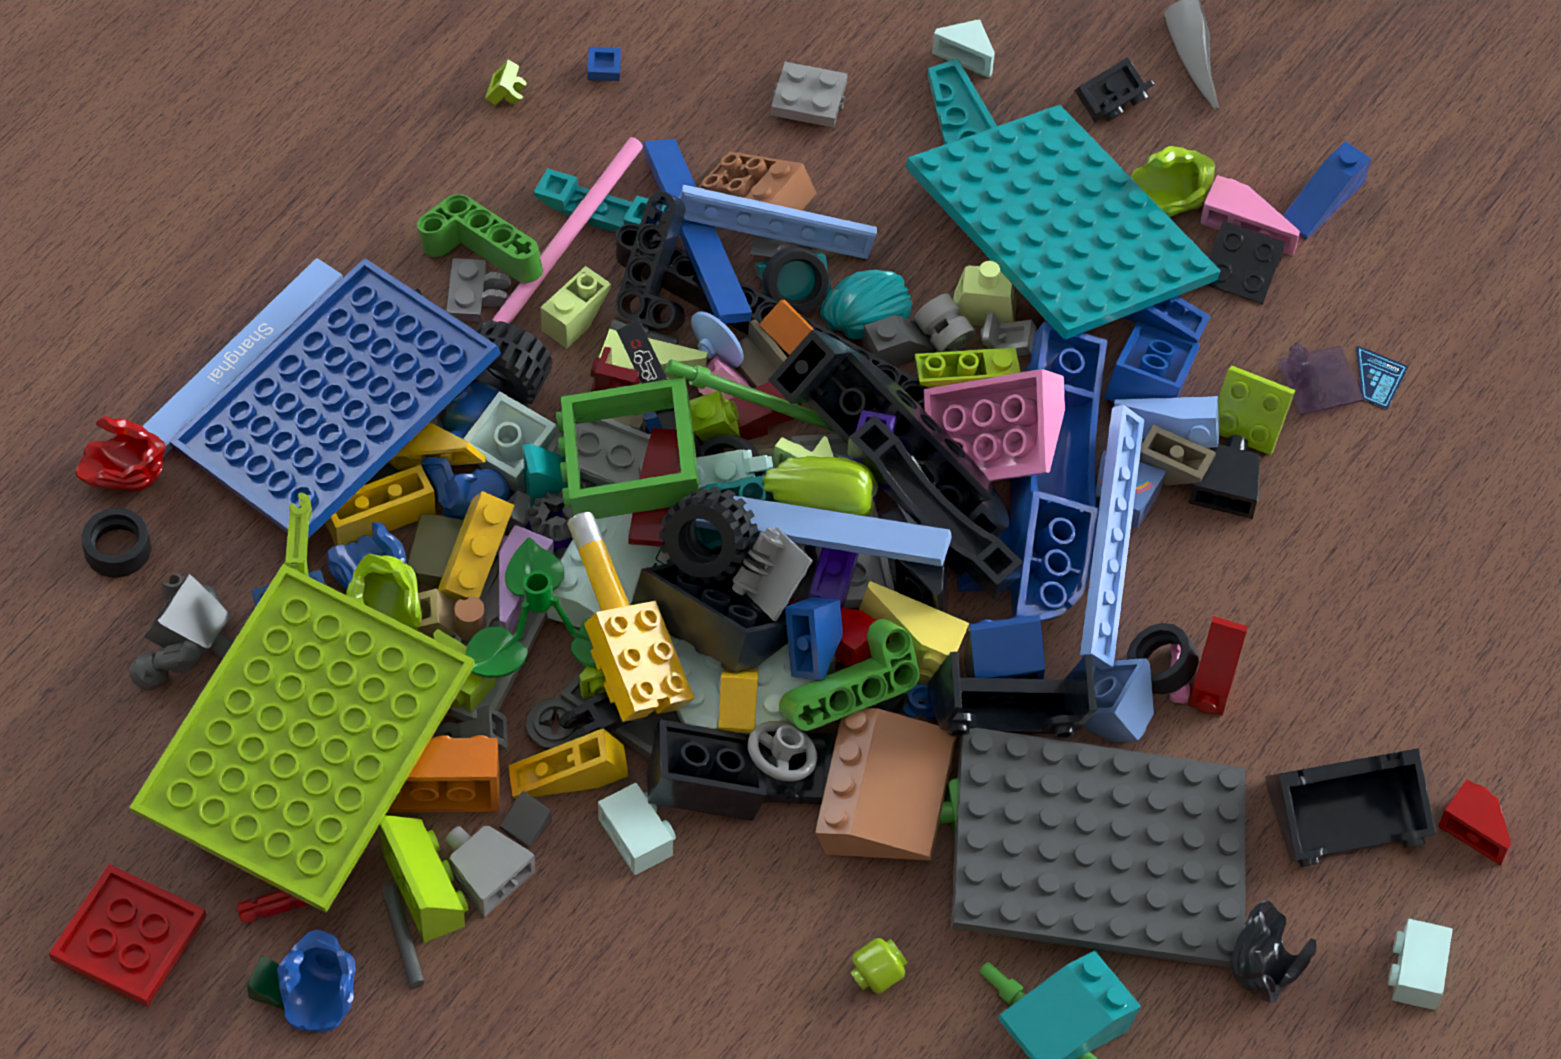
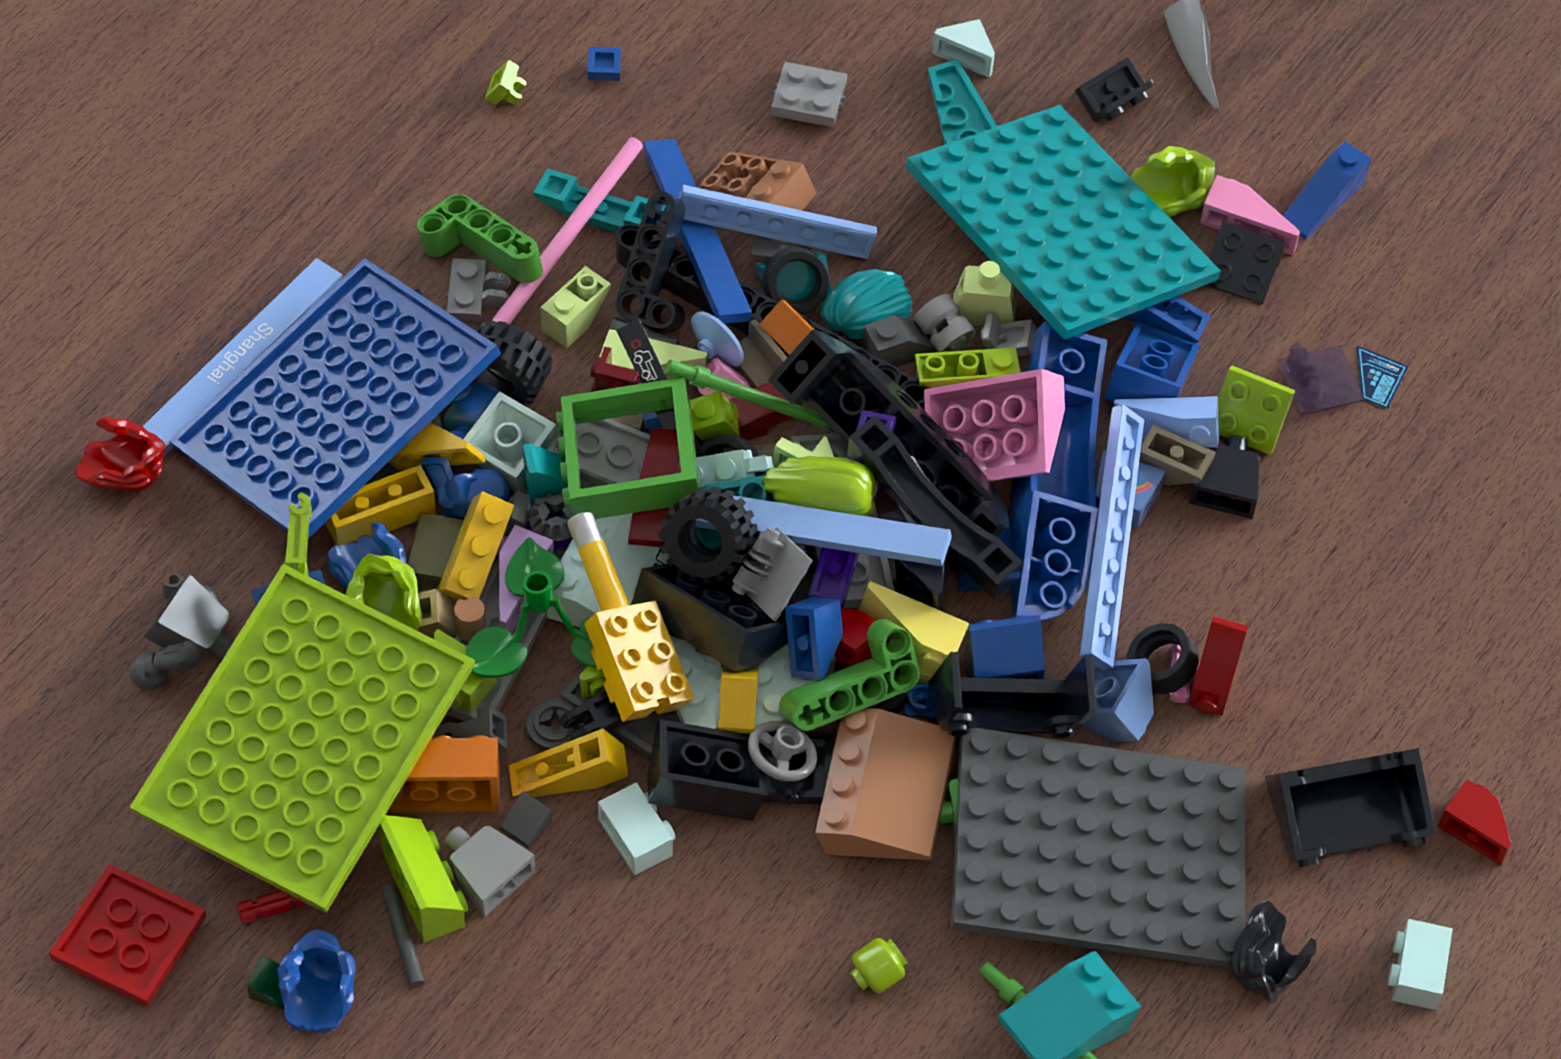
black tyre [81,508,151,578] -> none

